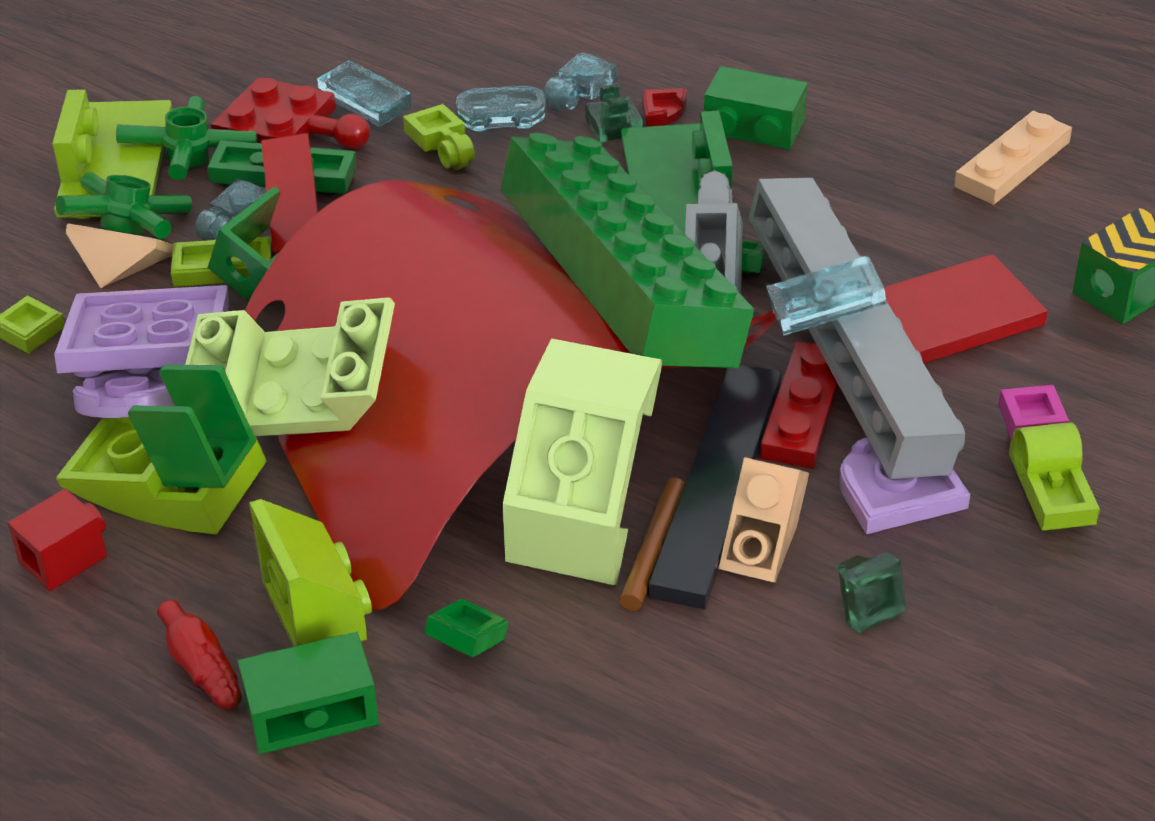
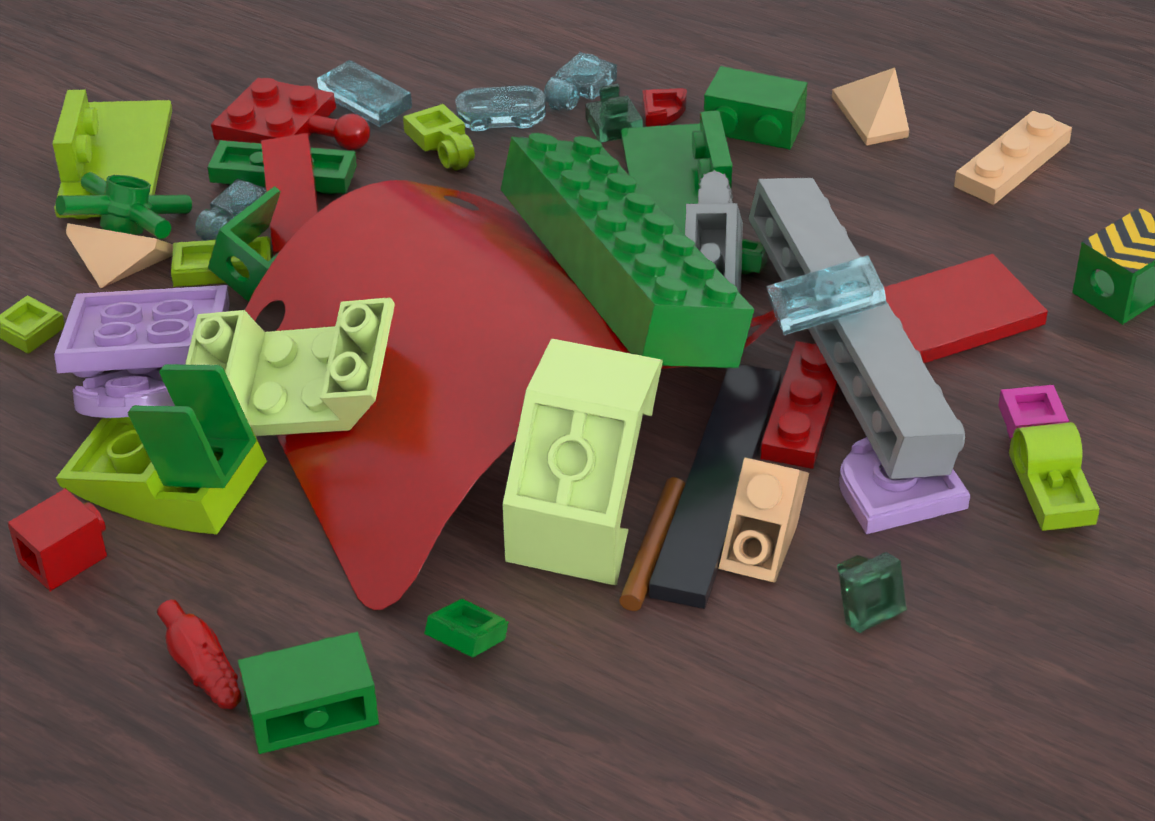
green bar [116,96,257,180] -> none
lime slope [250,499,372,647] -> none
none -> light nougat slope [832,68,909,146]

